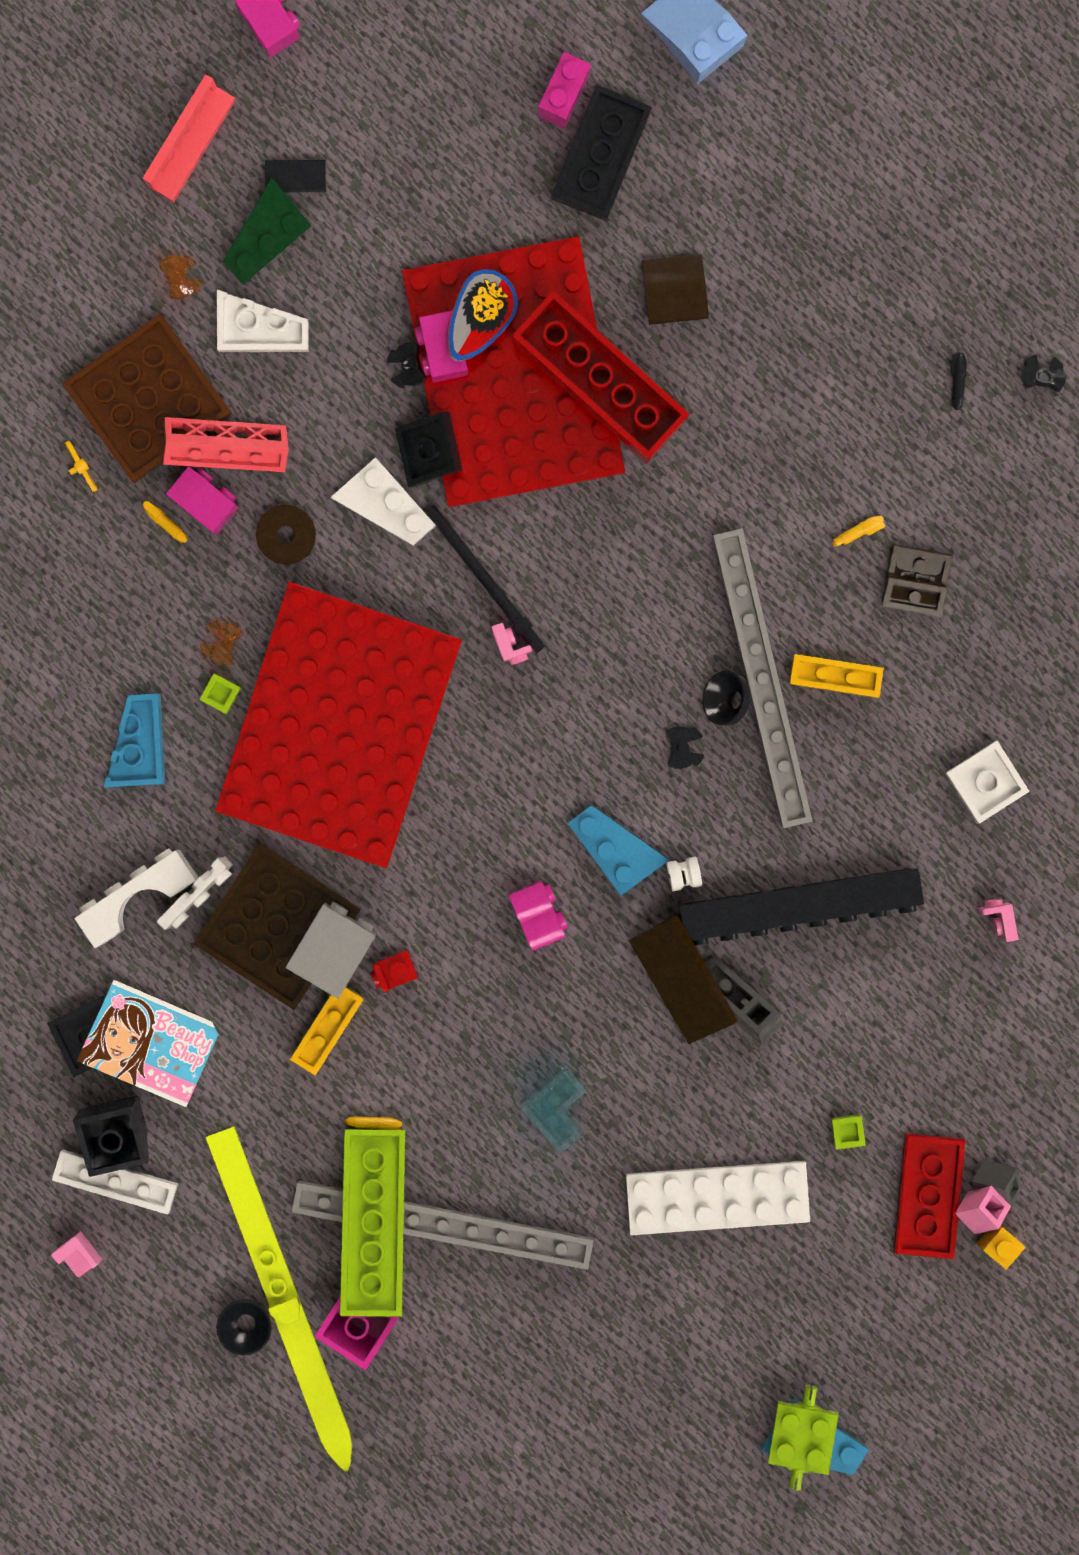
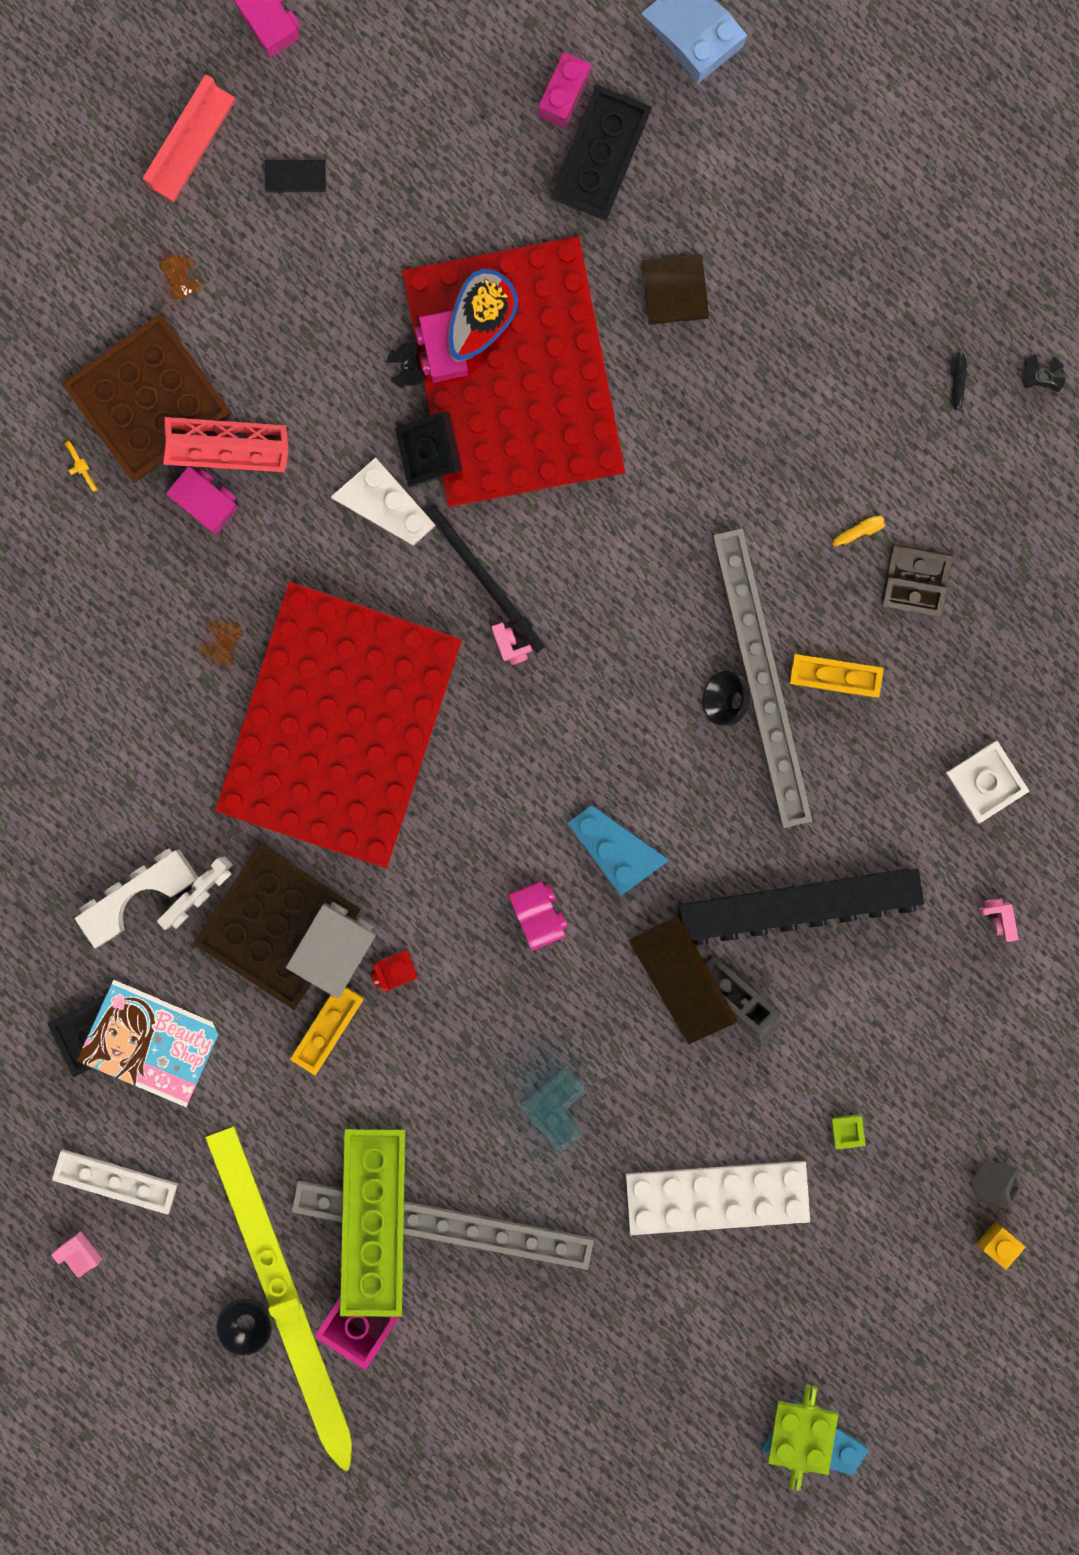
black slope [73,1095,149,1177] -> none
dark azure wing [103,694,165,788] -> none
yellow piece [142,501,187,543] -> none
lime plate [199,673,242,714] -> none
white wing [217,290,309,352] -> none
dark green wing [223,178,311,285] -> none
dark brown tile [256,504,317,565] -> none
yellow piece [345,1116,402,1130] -> none
red brick [512,290,690,465] -> none
black piece [666,726,704,769] -> none
white wheel [666,856,702,892] -> none
red tile [894,1133,966,1259] -> none
bright pink brick [955,1186,1011,1234] -> none

